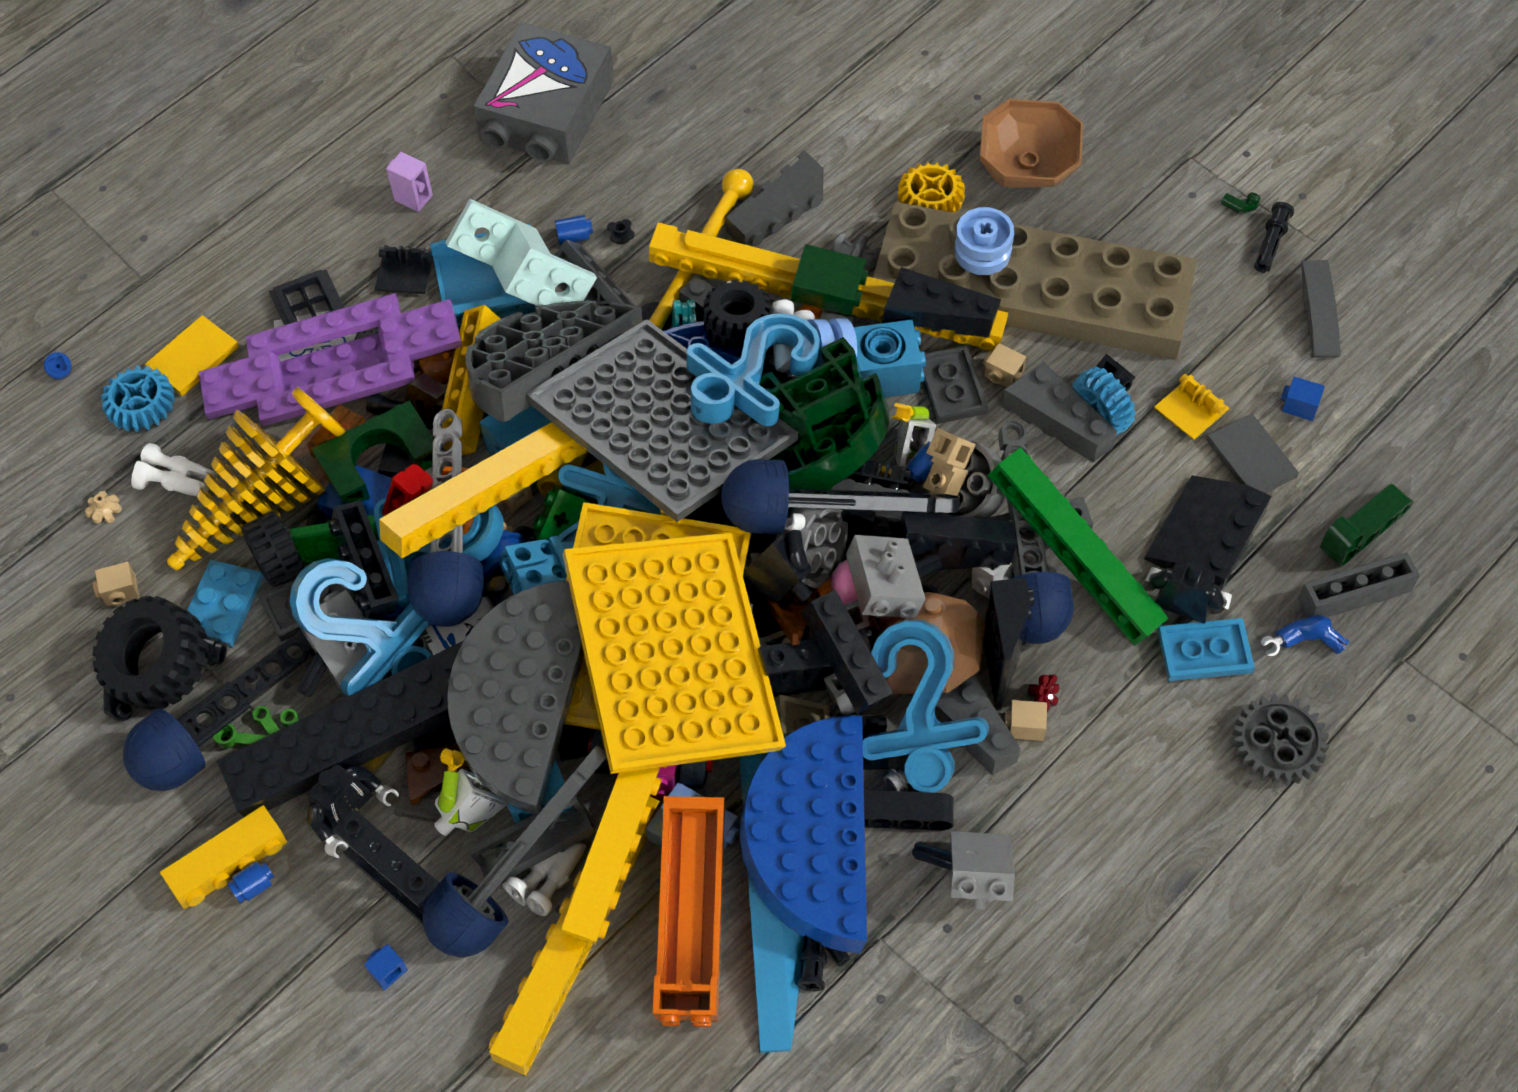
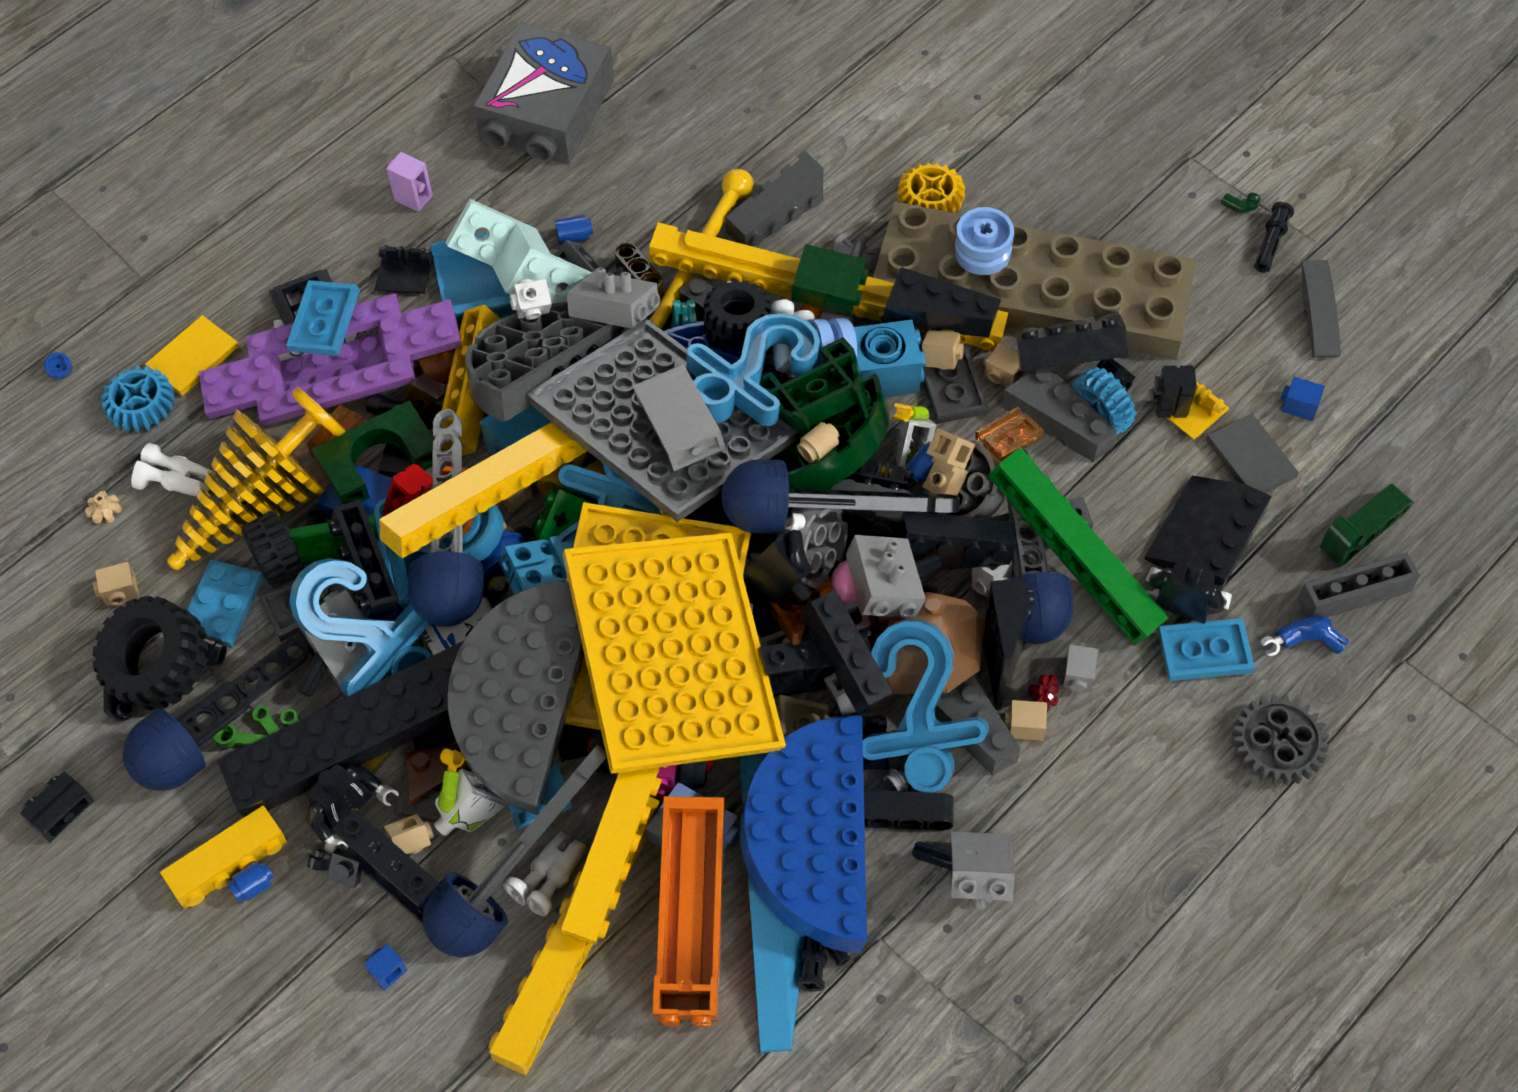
dark grey fence [468,795,596,883] -> none
black plate [607,219,635,244] -> none
medium nougat rock [980,99,1083,188] -> none
none -> black brick [20,771,94,843]
none -> dark azure plate [286,280,360,356]
none -> black plate [307,848,364,888]
none -> tan brick [384,814,434,854]
none -> white brick [509,279,552,320]
none -> light grey piece [567,267,660,329]
none -> dark brown beam [614,243,664,301]
none -> light grey panel [633,364,726,471]
none -> tan brick [797,422,839,463]
none -> tan brick [922,330,964,370]
none -> clear orange plate [975,406,1044,462]
none -> black wedge [1015,311,1128,371]
none -> light grey brick [1063,645,1098,692]
none -> black brick [1151,366,1197,418]

